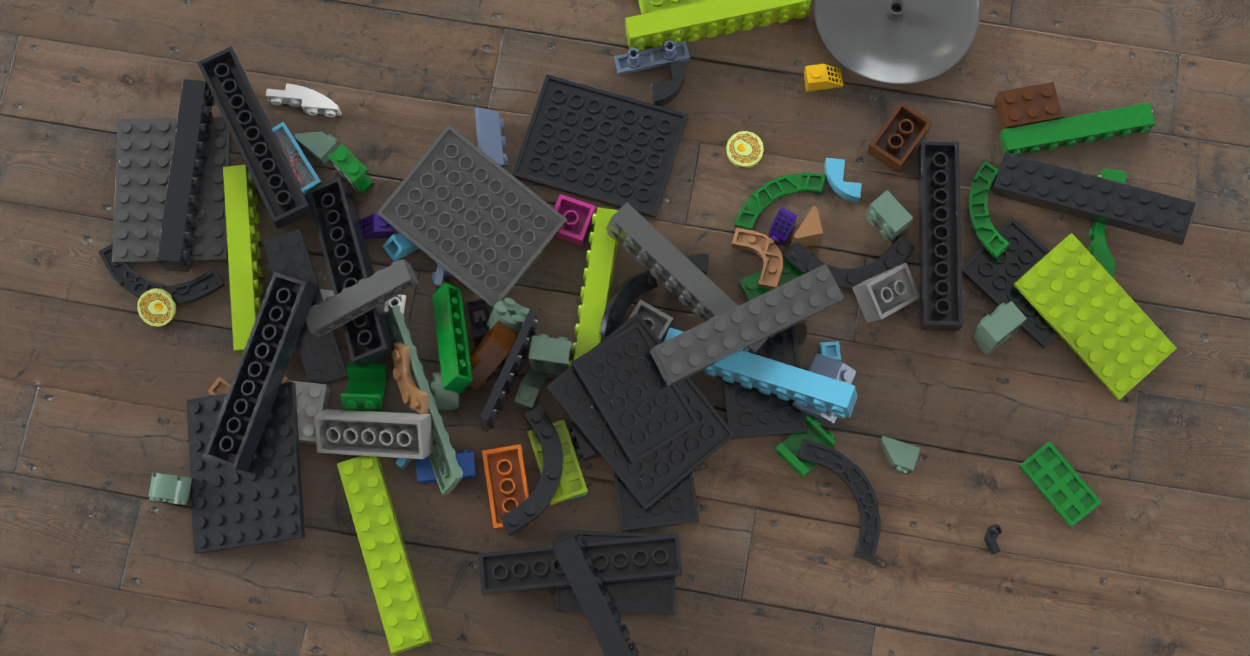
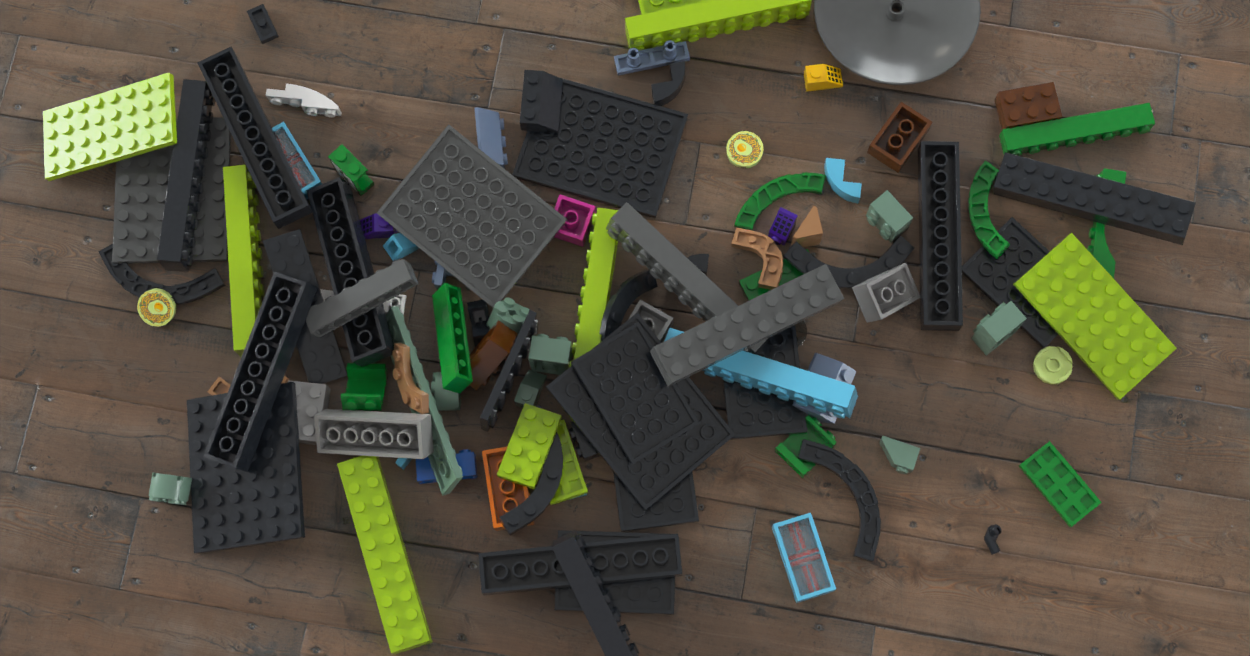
sand green slope [293,131,338,165] -> none
medium azure tile [819,341,841,361] -> none
none -> plate [43,73,177,181]
none -> black plate [247,4,279,44]
none -> lime plate [497,403,562,489]
none -> black slope [520,70,563,133]
none -> clear brick [772,513,836,603]
none -> yellowish green tile [1033,346,1073,385]

